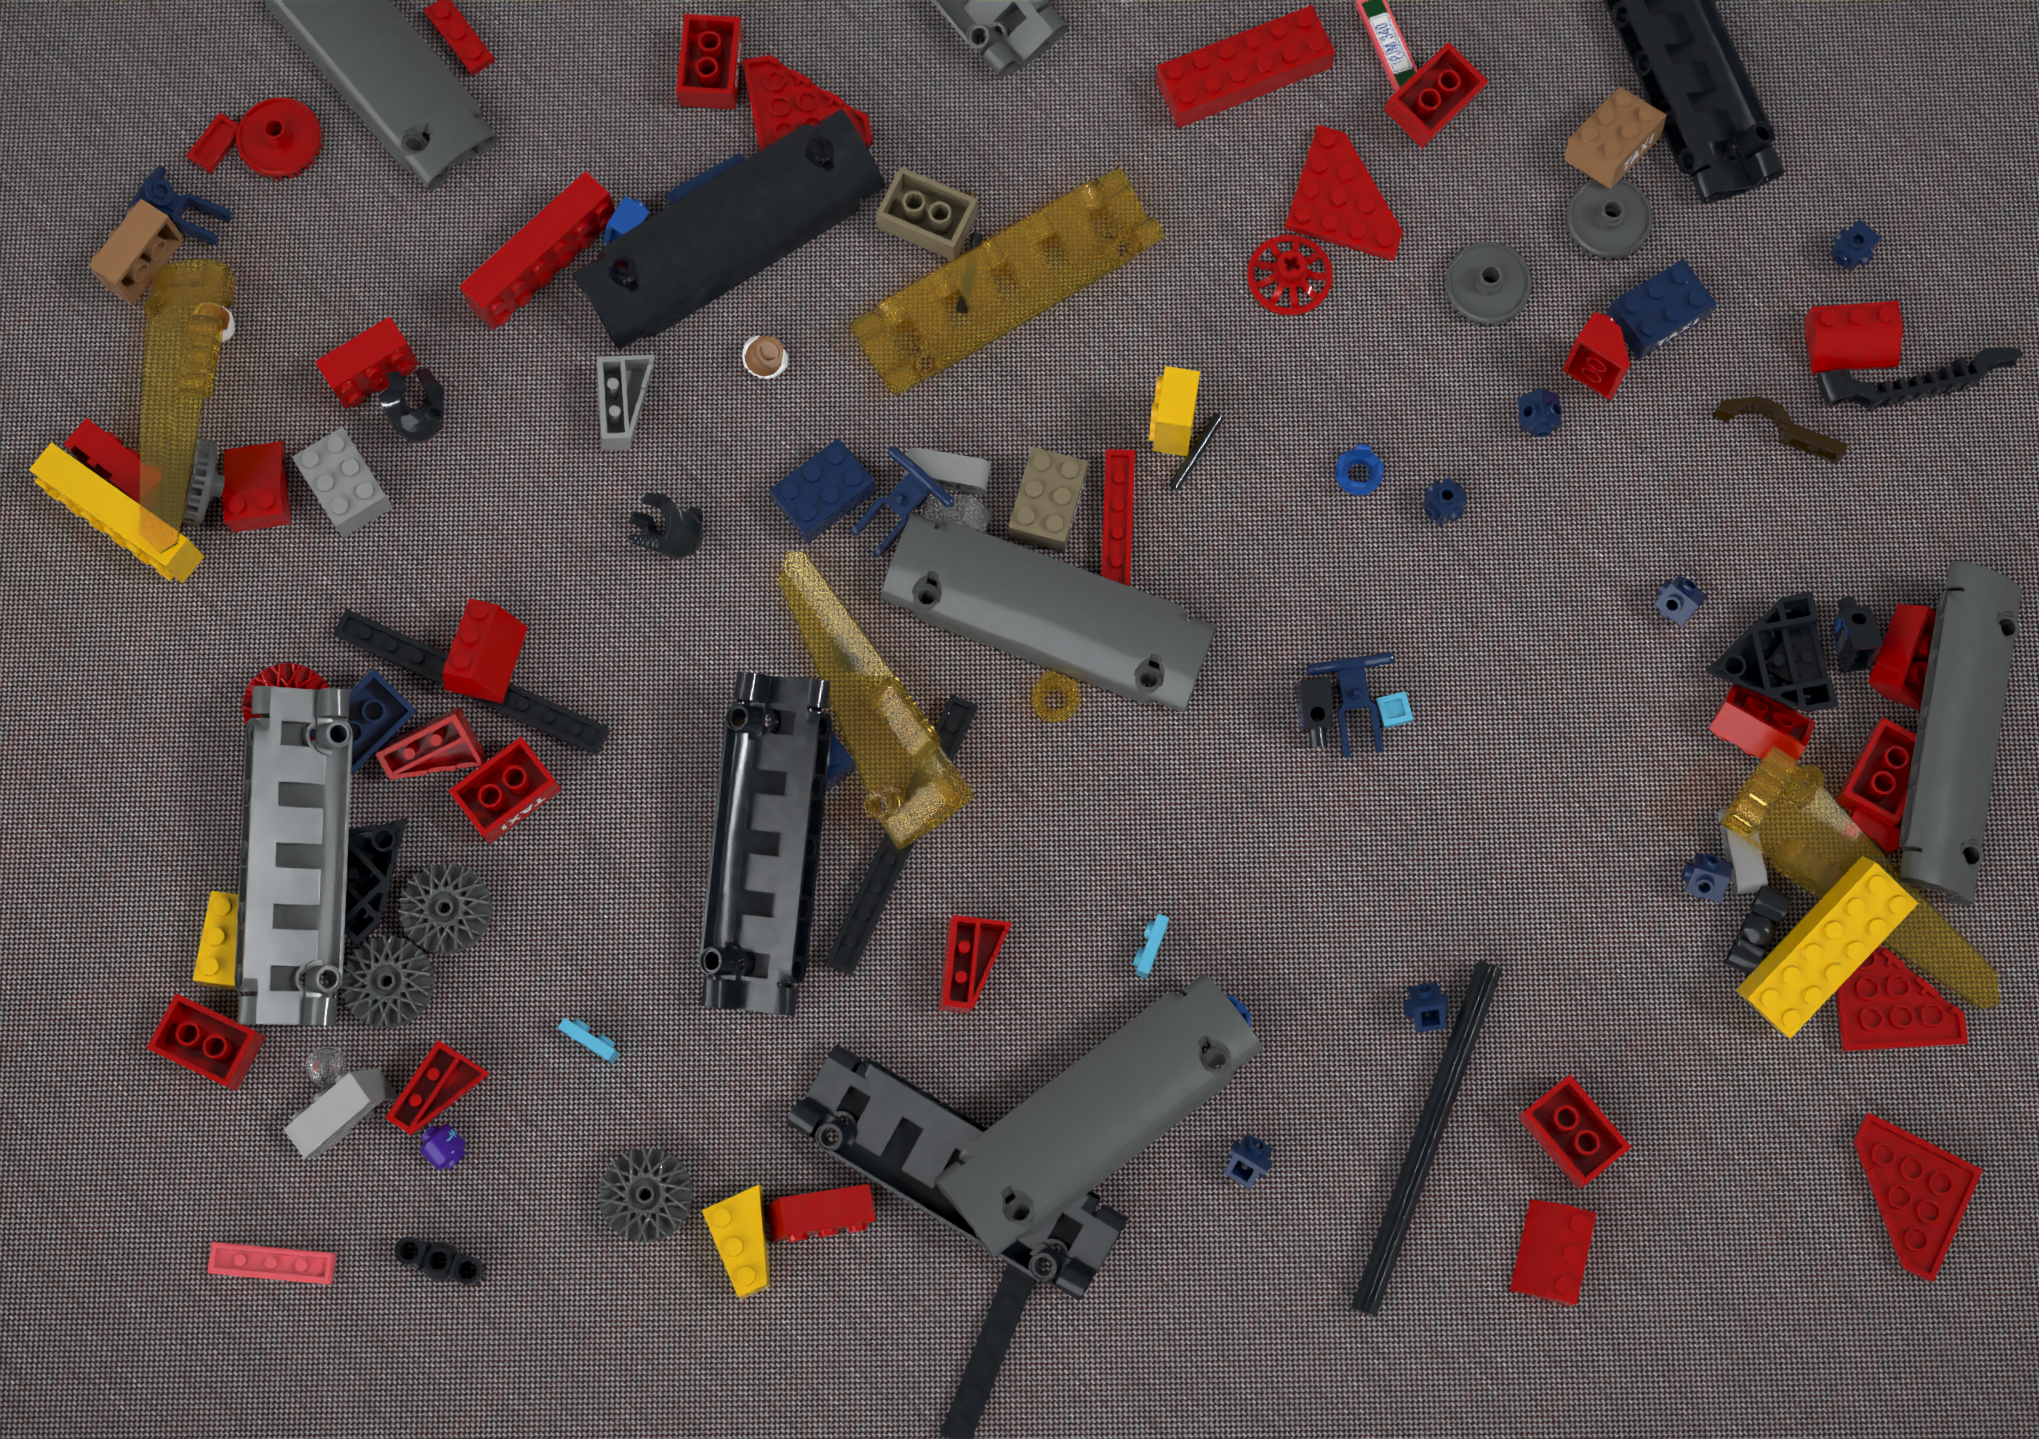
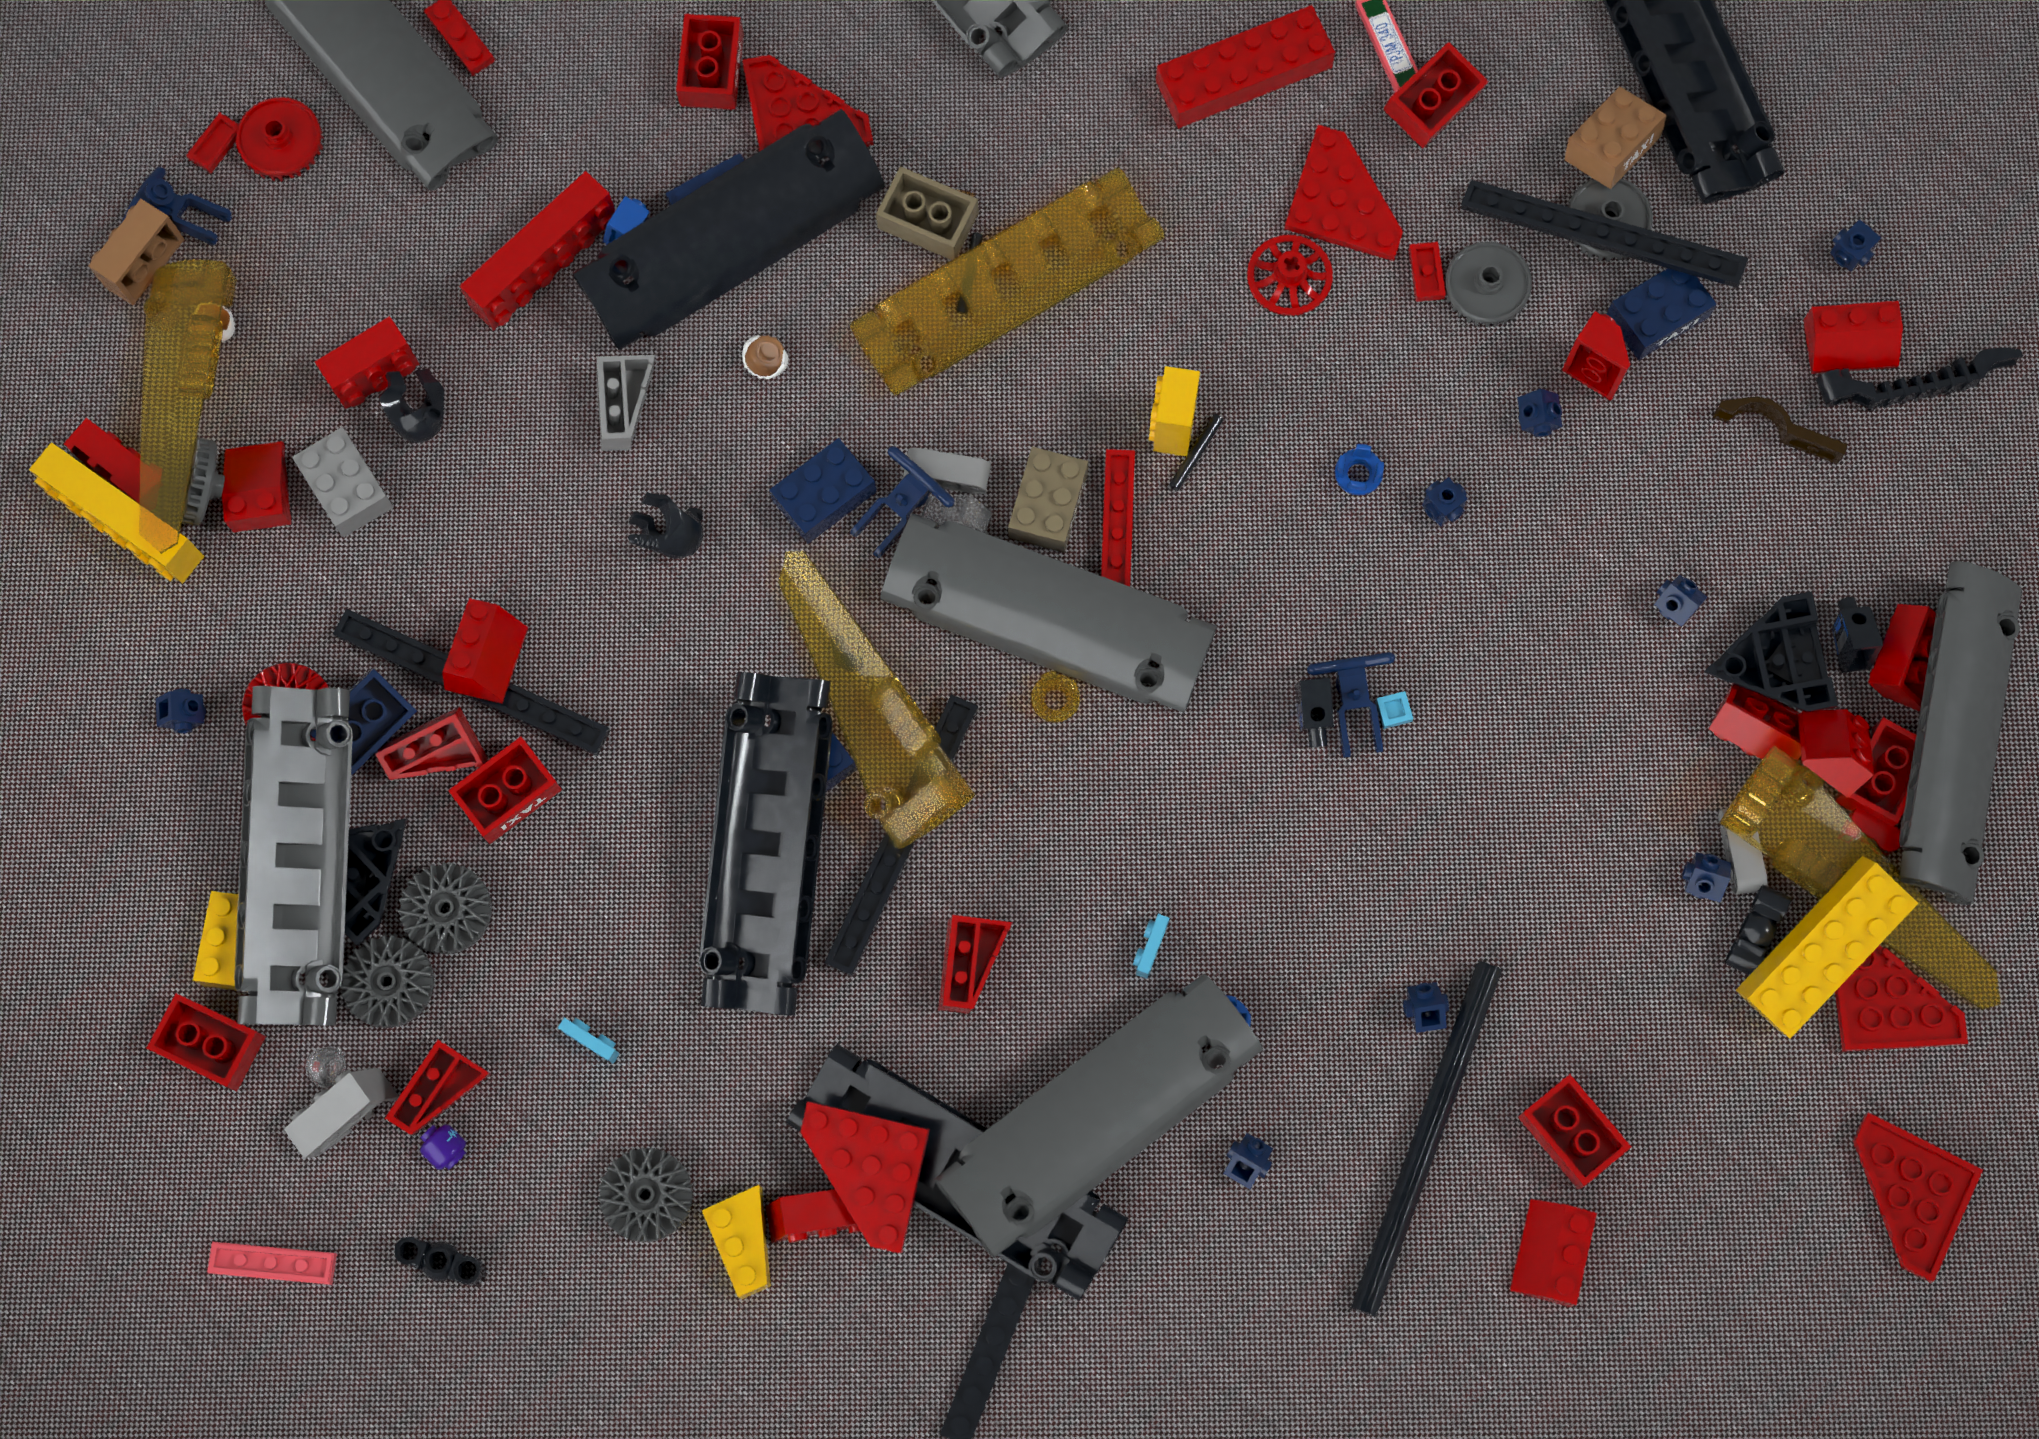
none -> dark blue brick [156,689,206,734]
none -> red plate [800,1101,930,1254]
none -> red plate [1408,242,1446,302]
none -> black plate [1461,179,1748,288]
none -> red slope [1798,709,1874,798]

